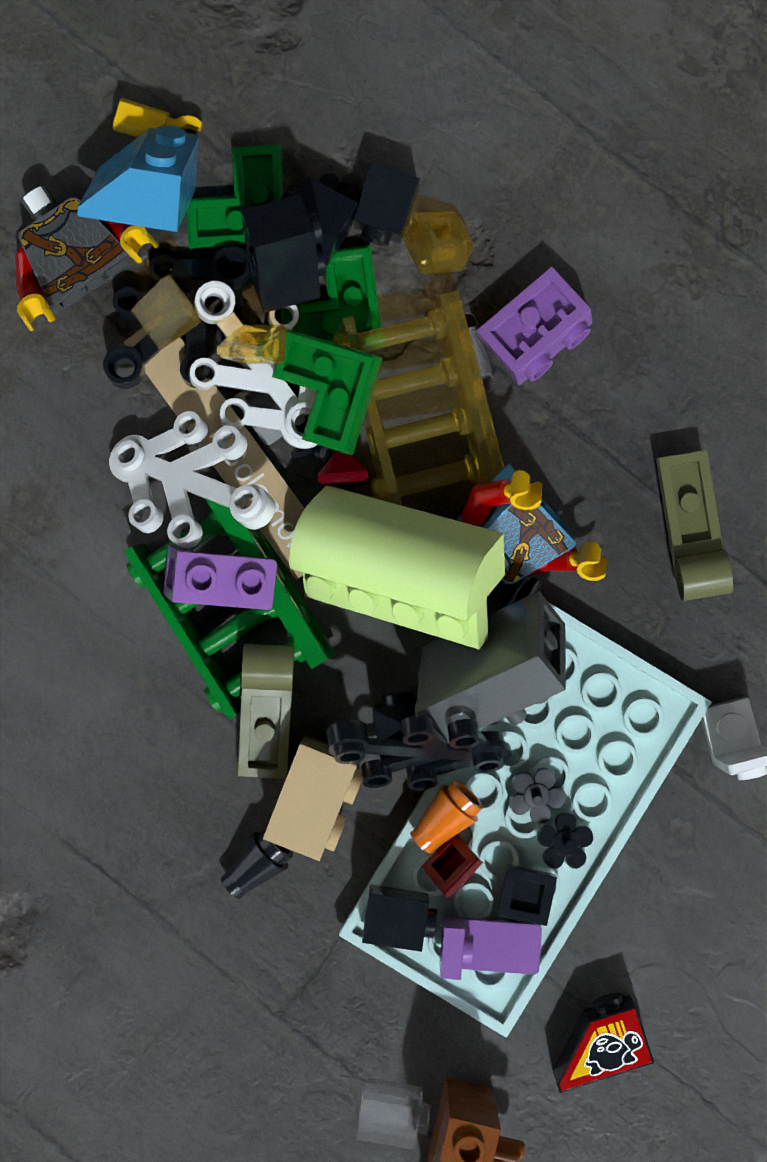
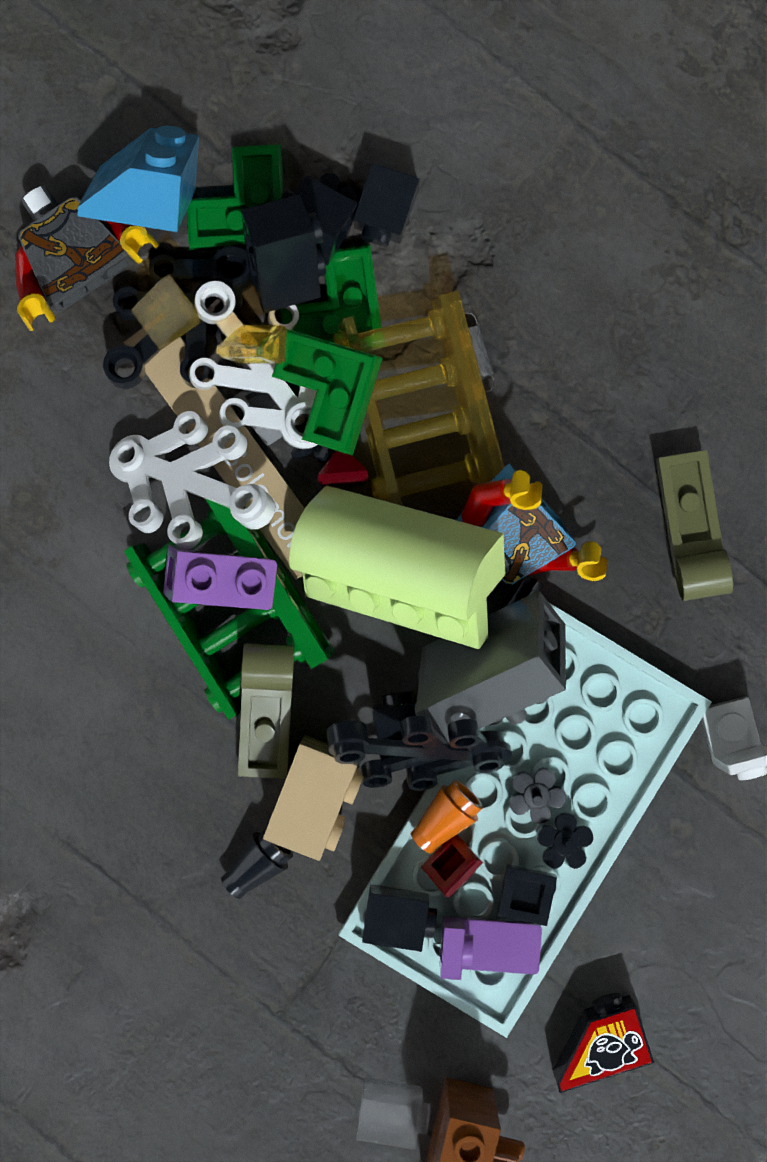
yellow bar [113,98,203,138] -> none
clear yellow slope [403,211,475,274] -> none
medium lavender bracket [477,267,592,386] -> none

